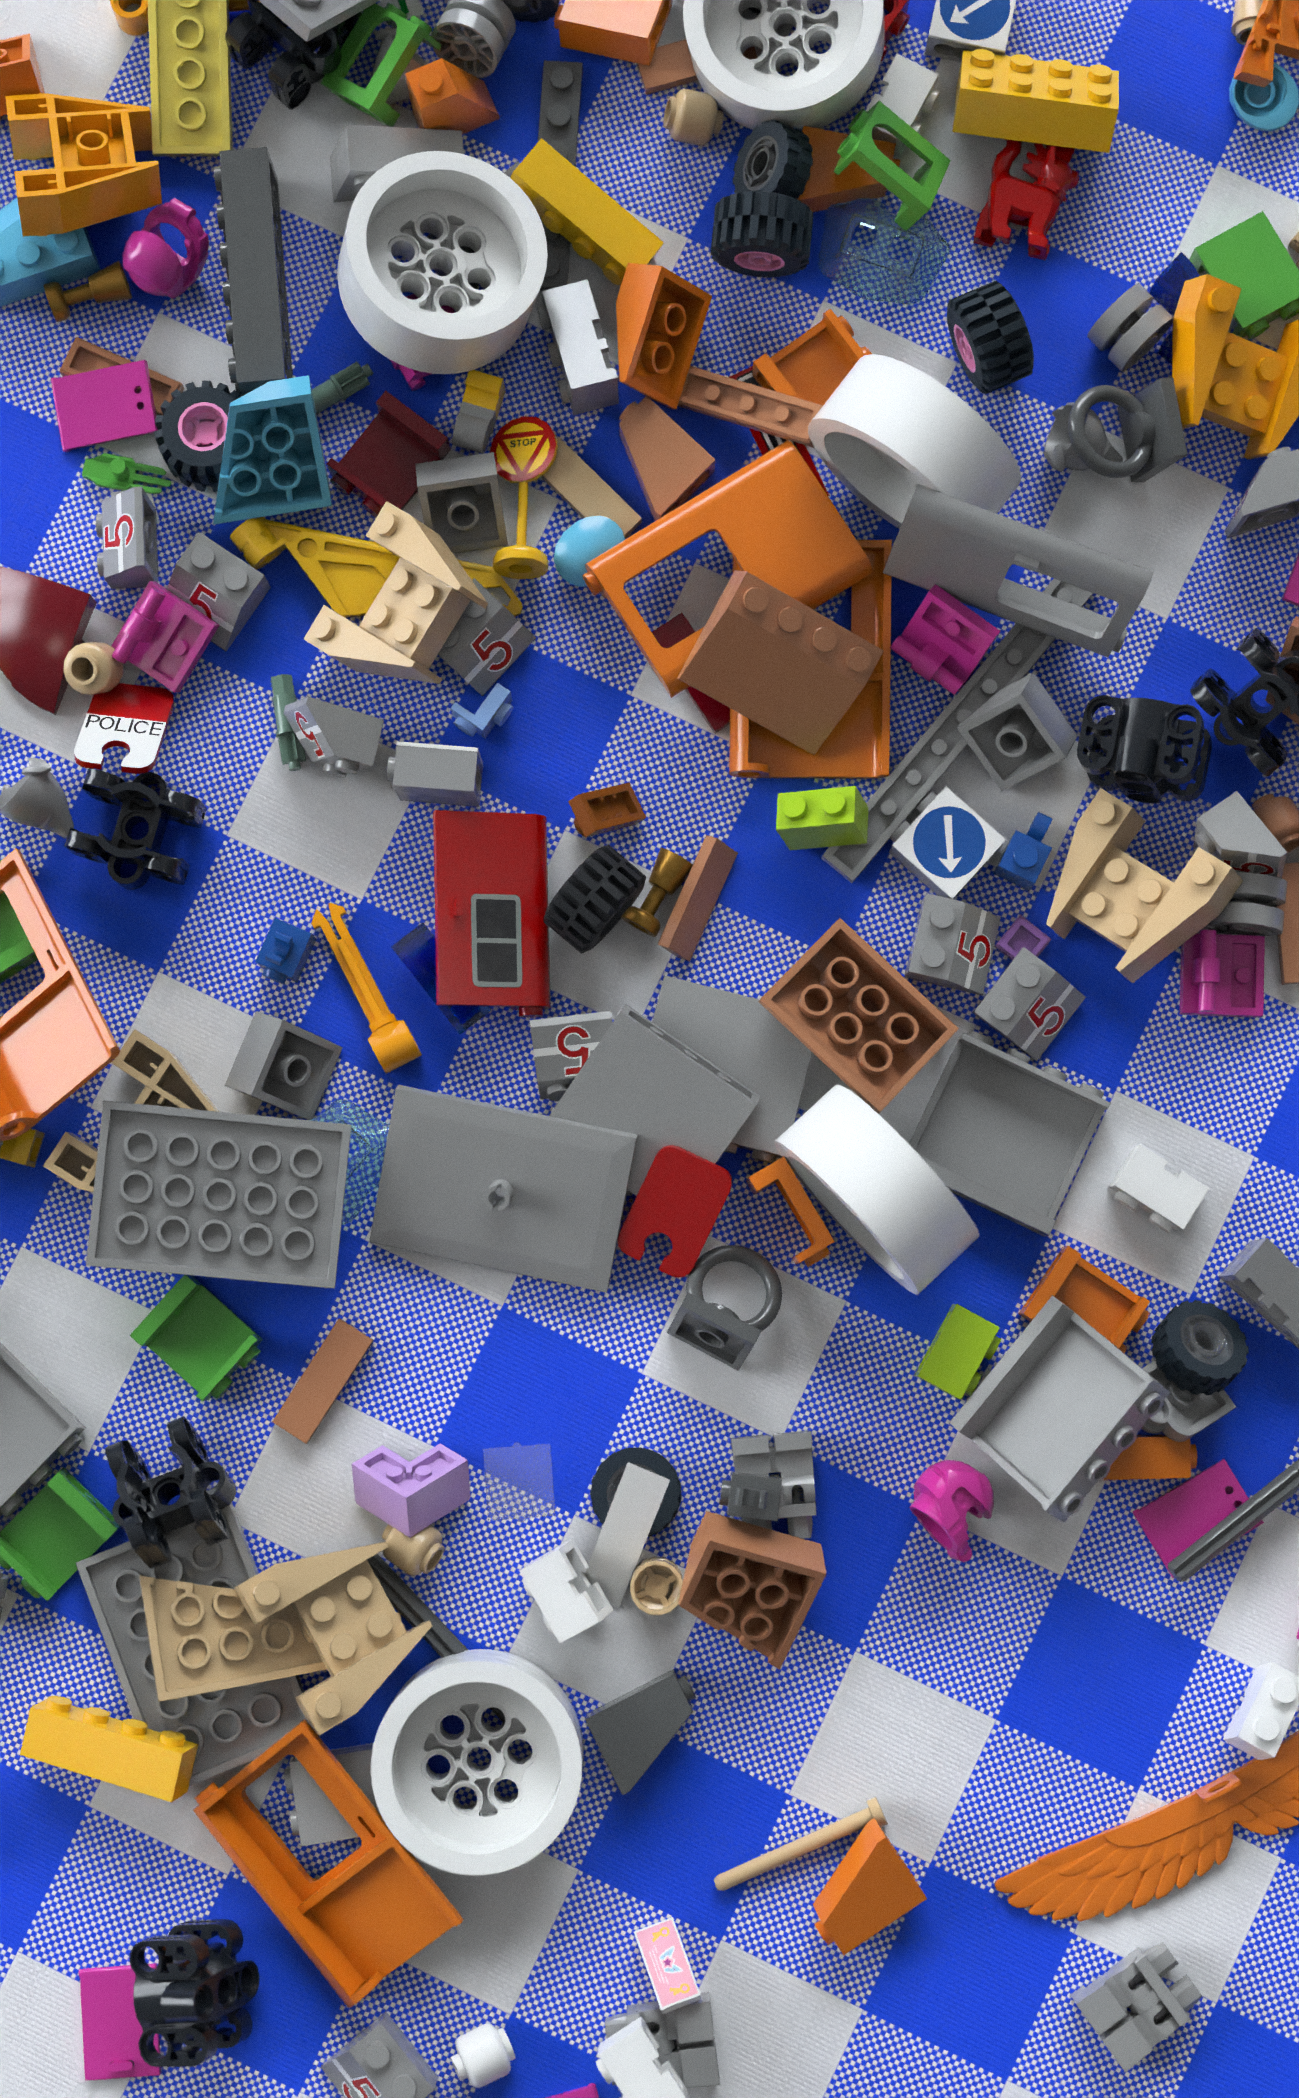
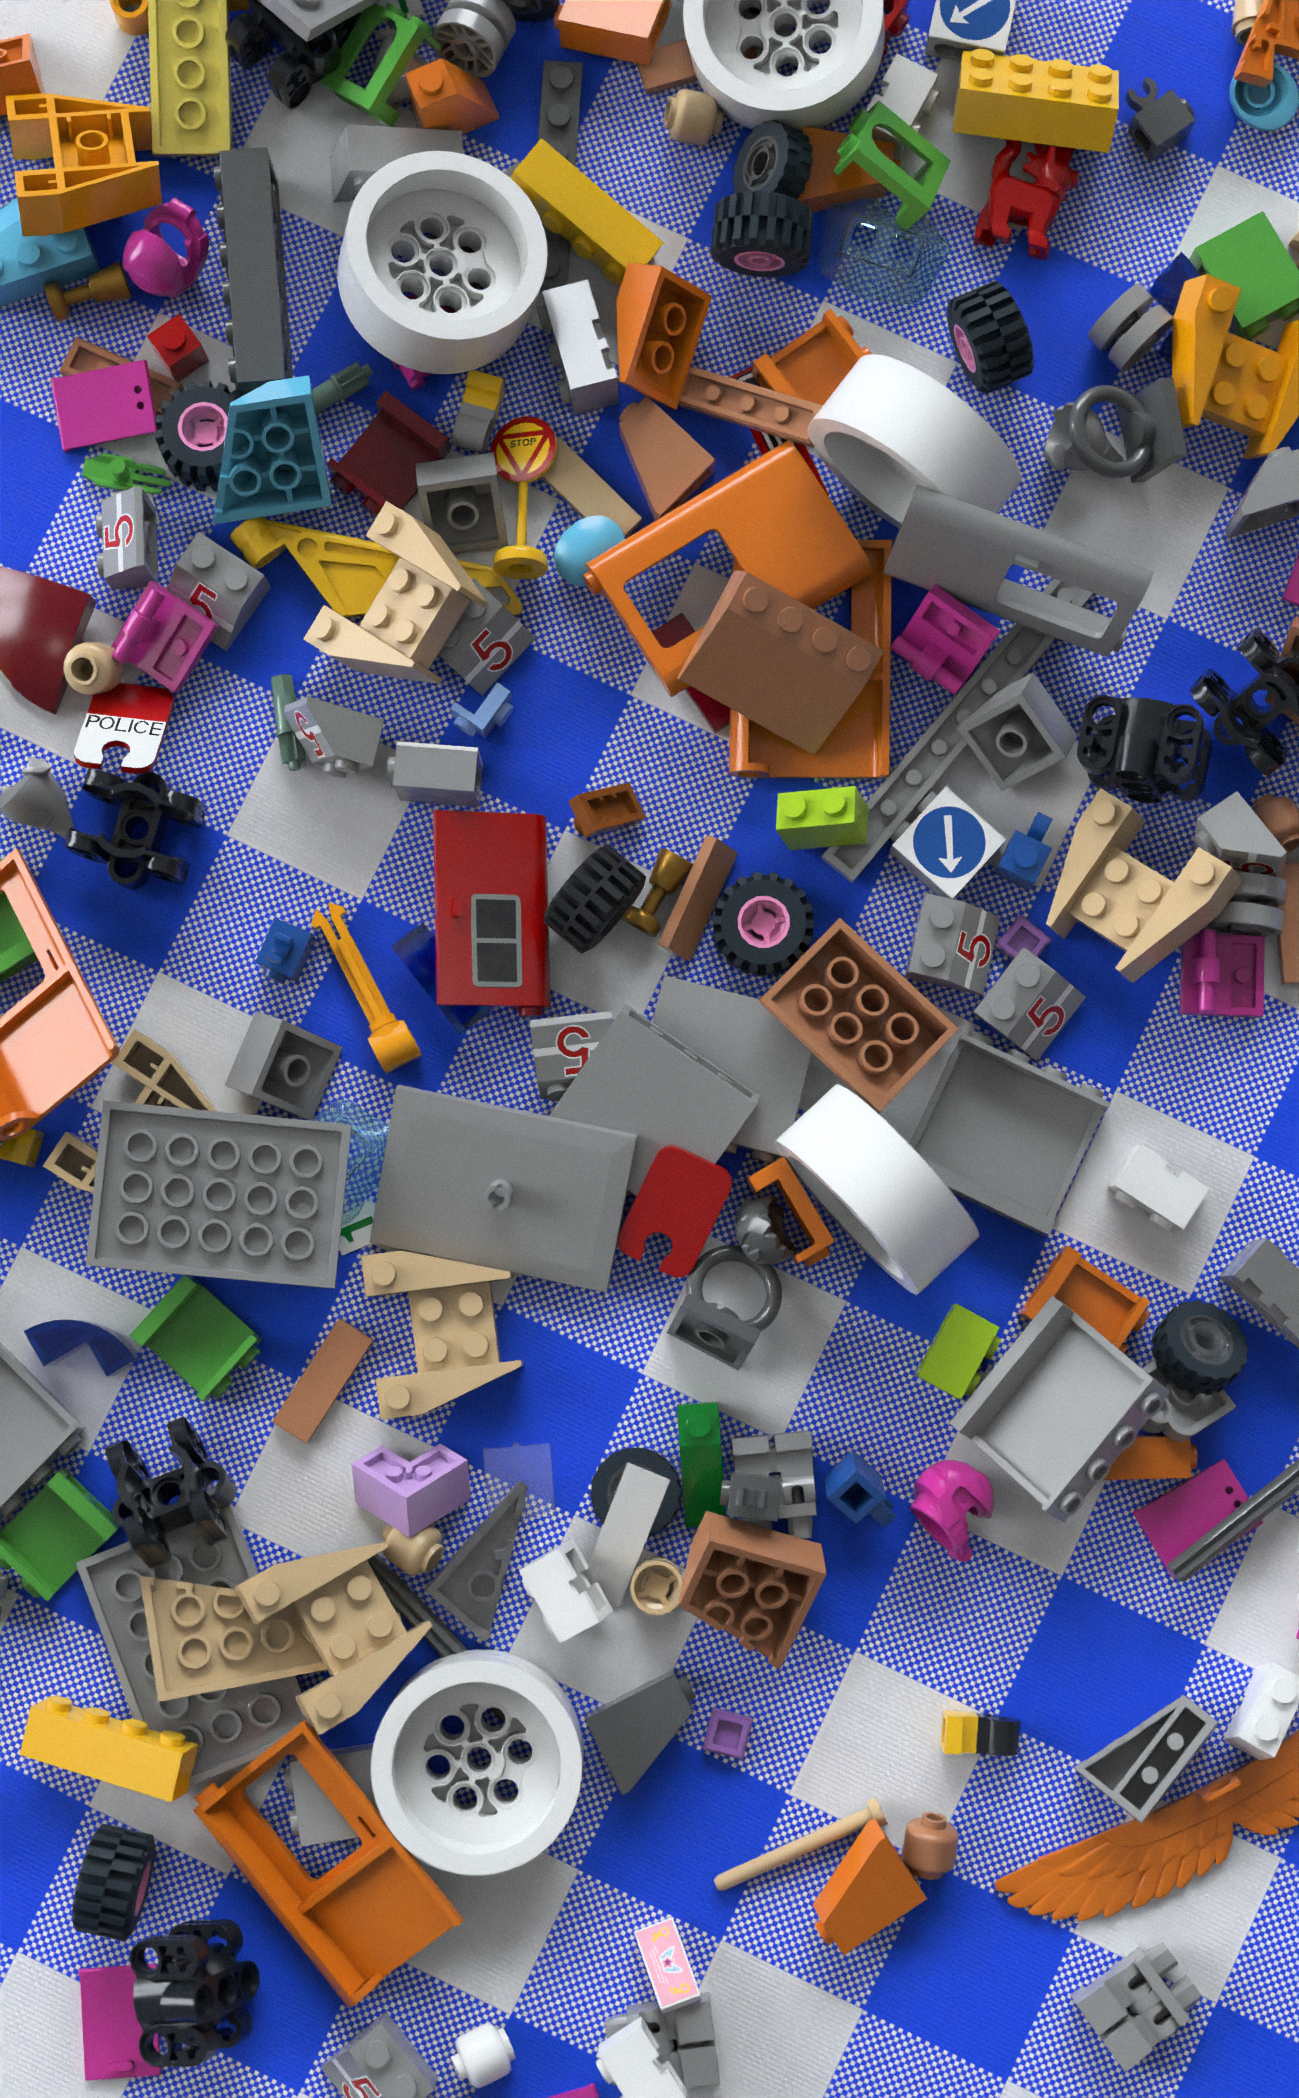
none -> clear blue brick [24,1320,142,1377]
none -> black wheel [72,1824,155,1941]
none -> red brick [147,314,209,382]
none -> white sticker [339,1200,375,1256]
none -> tan wedge [361,1251,524,1420]
none -> flat silver wing [425,1479,528,1642]
none -> green slope [677,1401,726,1527]
none -> medium lavender tile [703,1707,753,1760]
none -> black wheel [713,872,814,977]
none -> dark grey hair [735,1196,798,1265]
none -> blue brick [824,1450,896,1527]
none -> nougat head [902,1812,959,1880]
none -> leg [941,1710,1021,1756]
none -> light grey wedge [1074,1695,1218,1825]
none -> dark grey brick [1125,77,1195,162]

